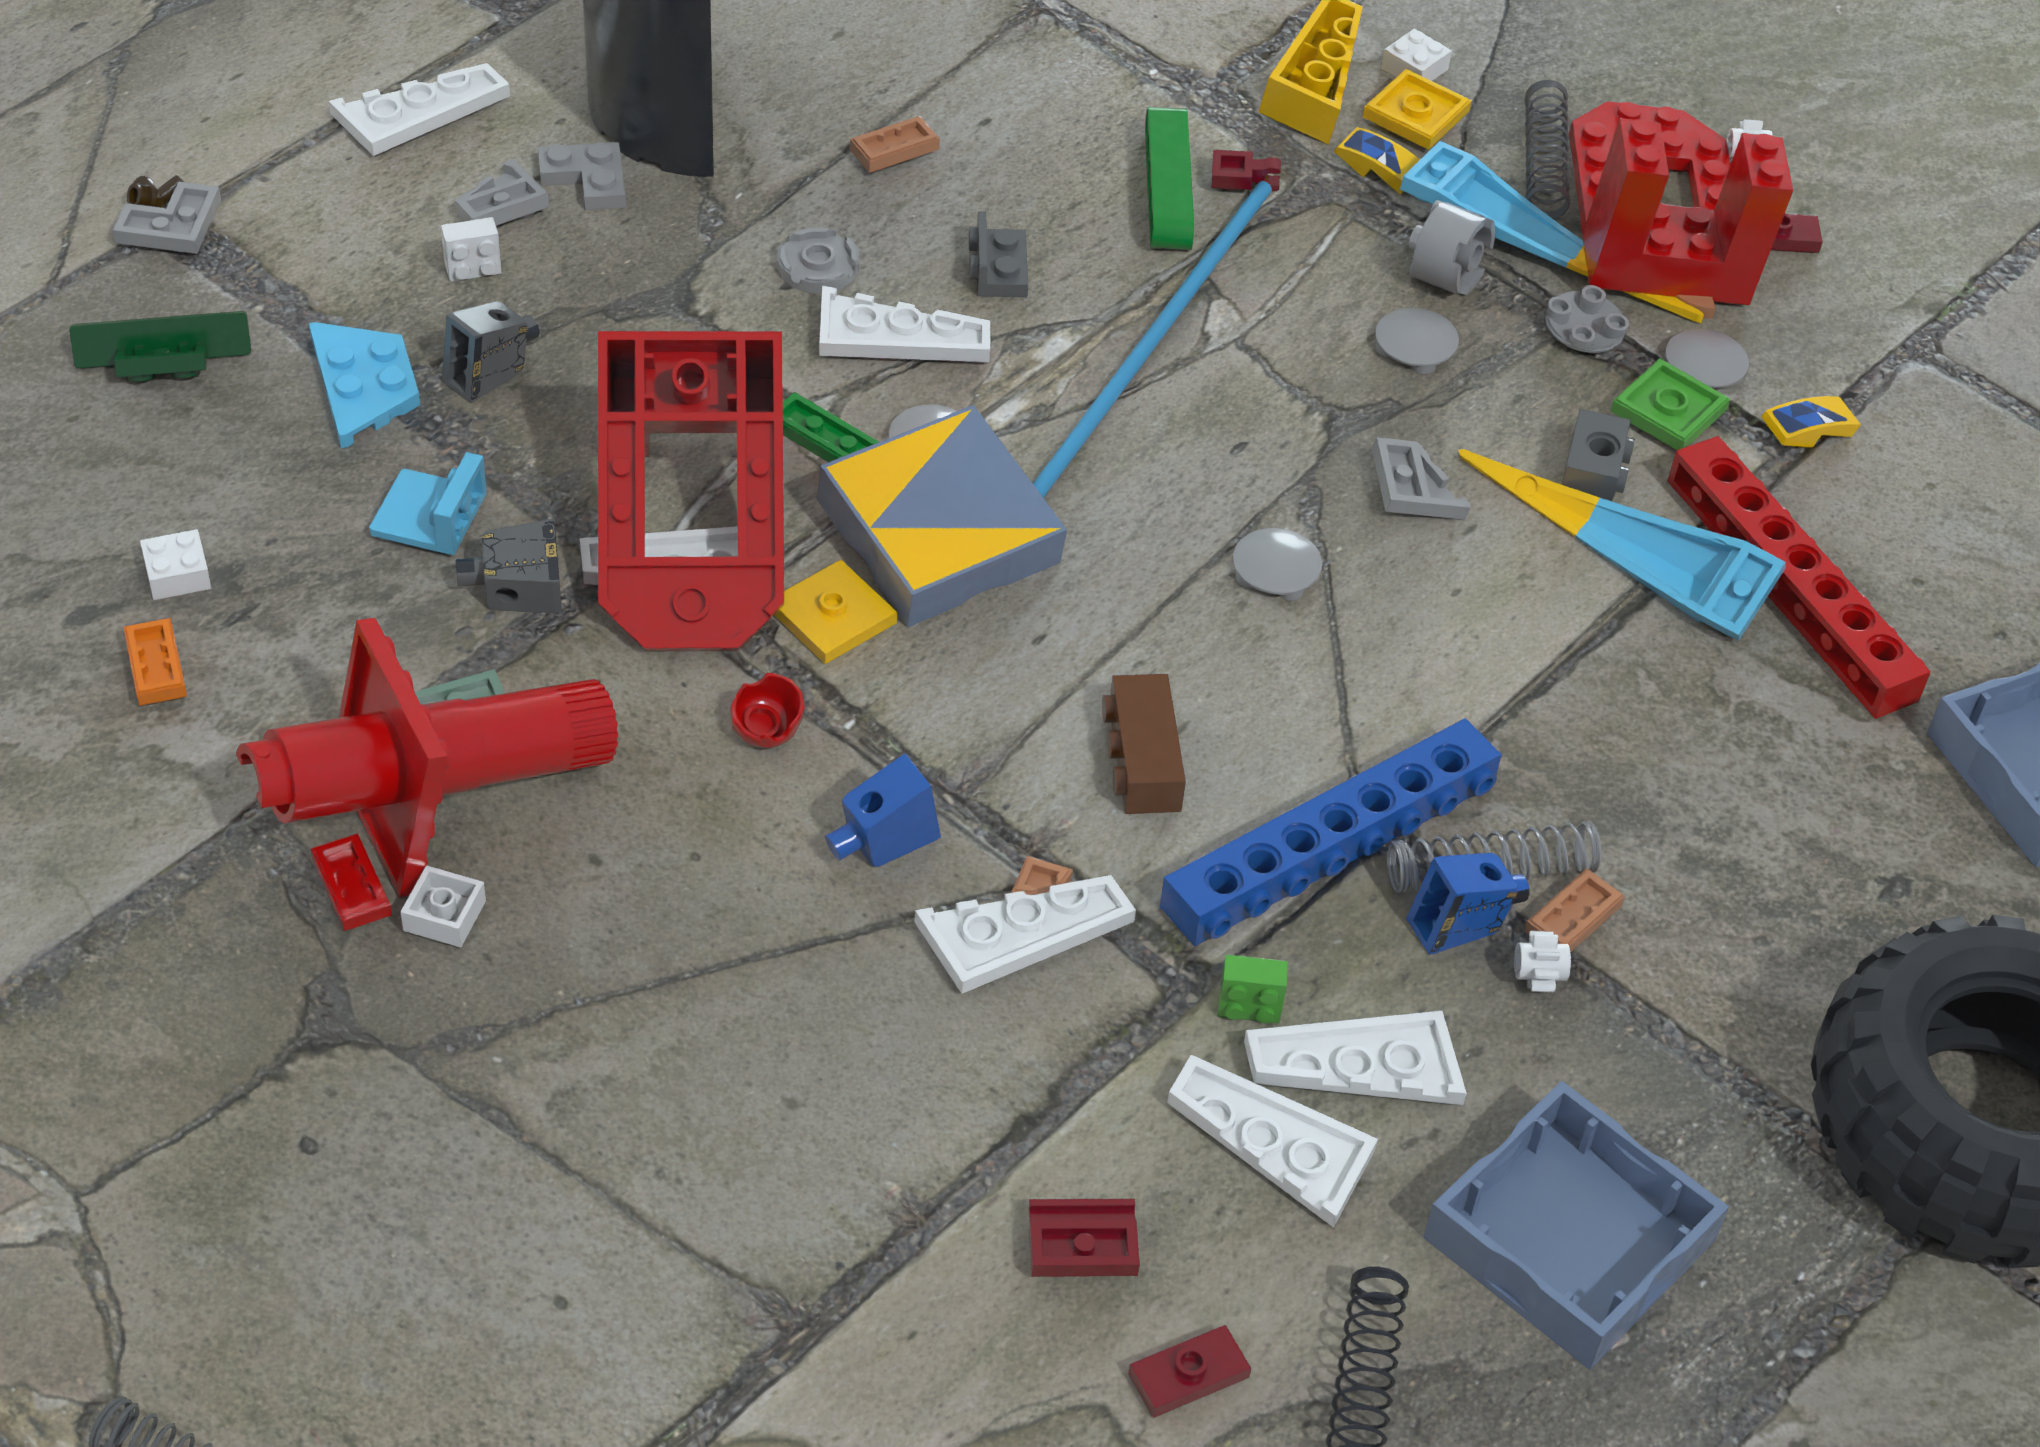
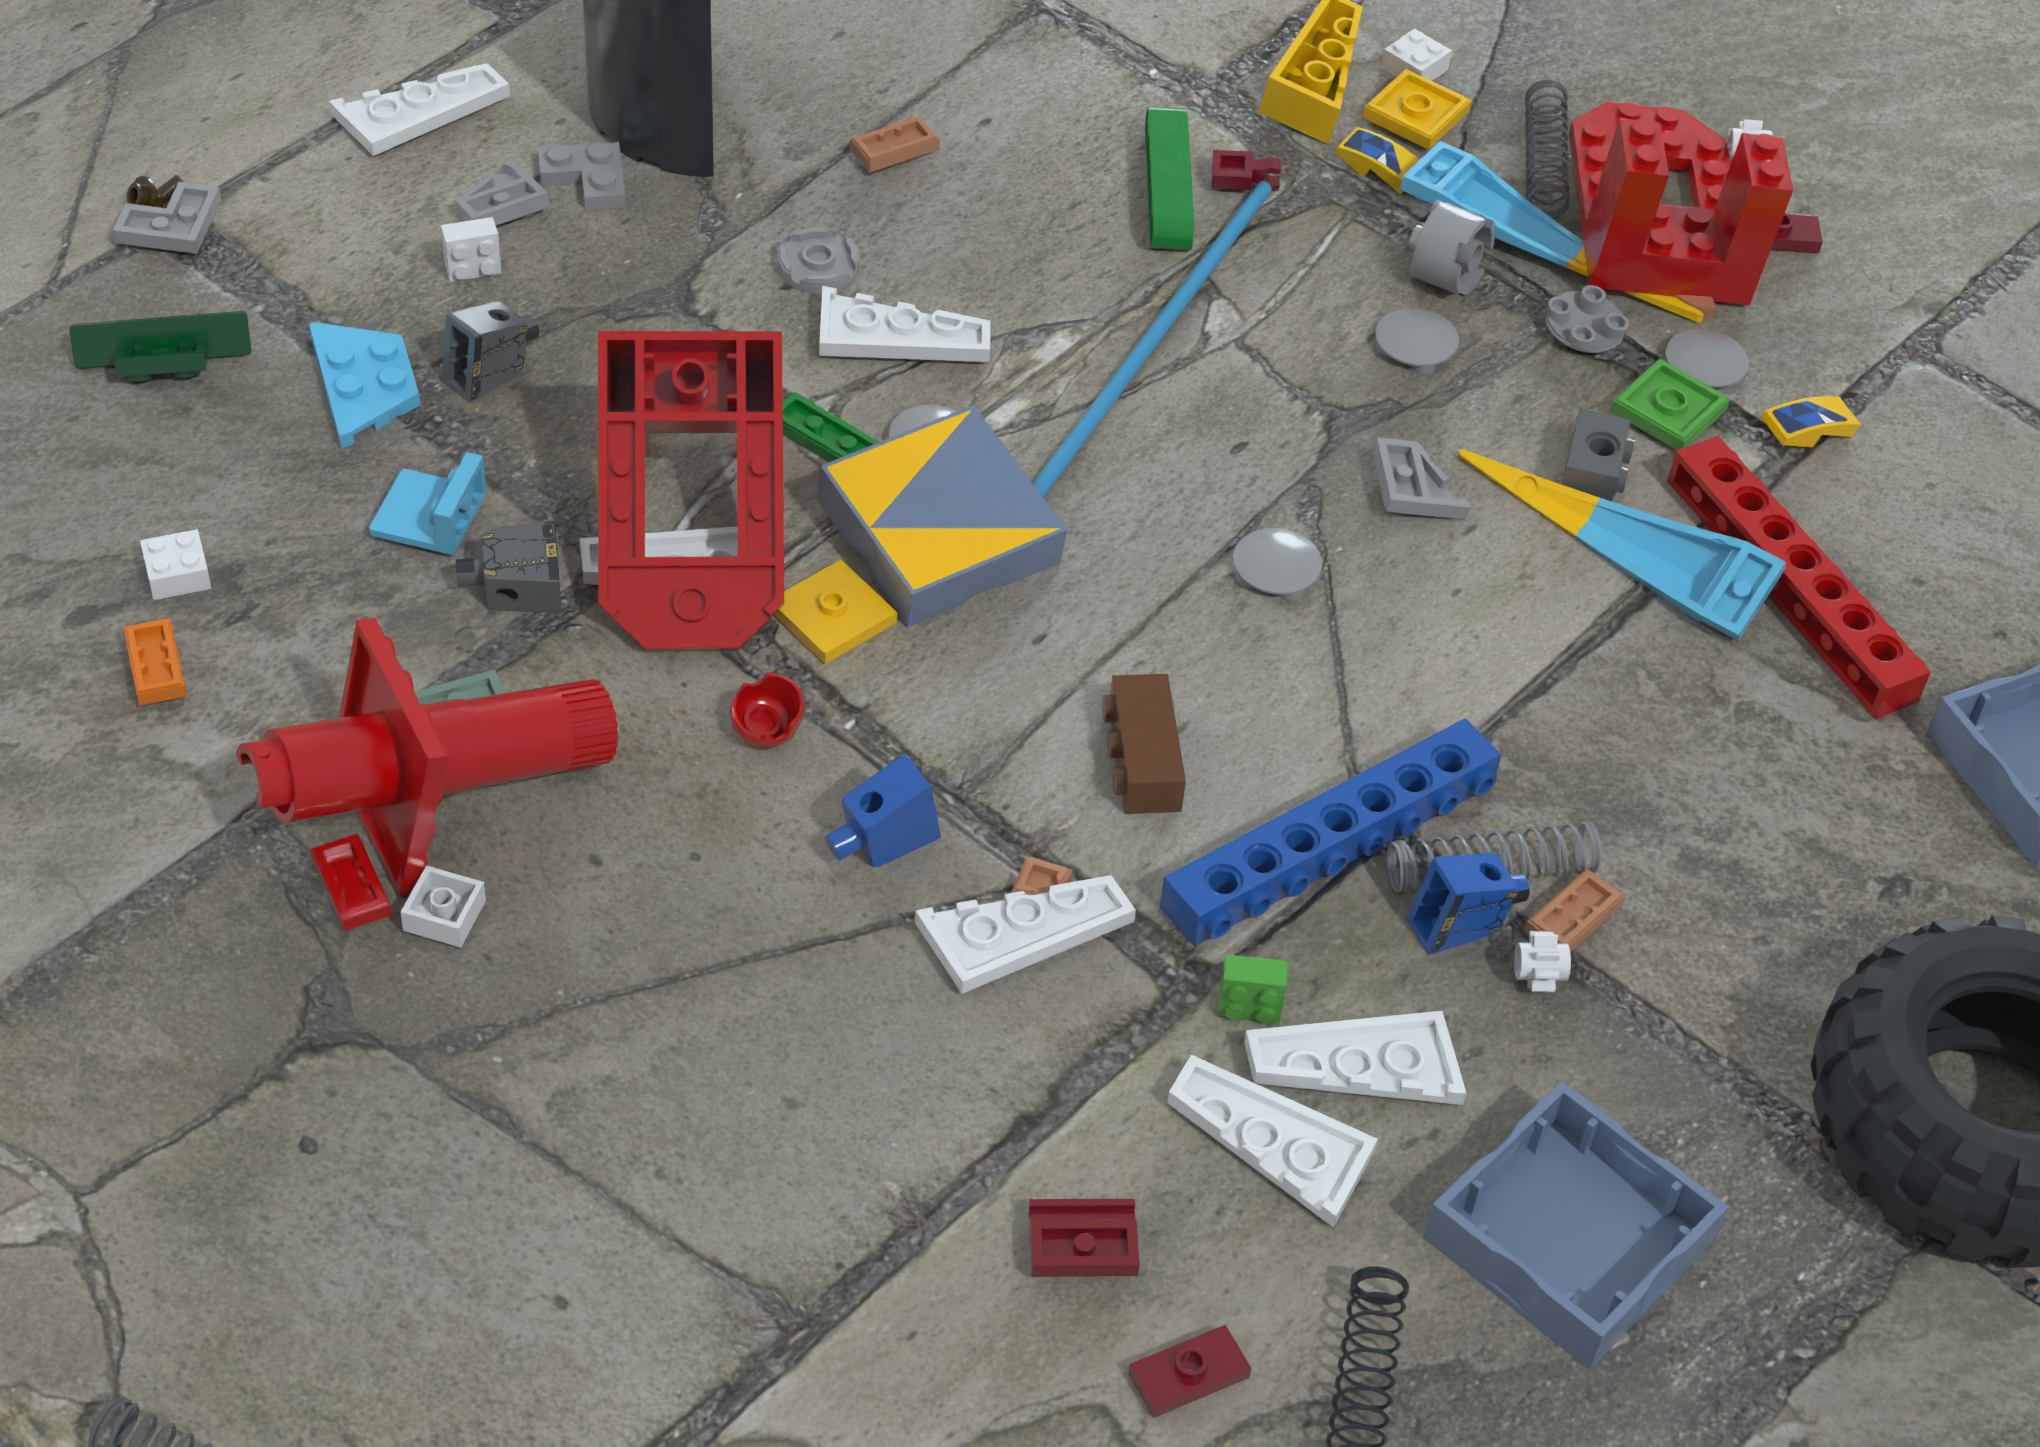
dark grey bracket [969,211,1028,298] -> none

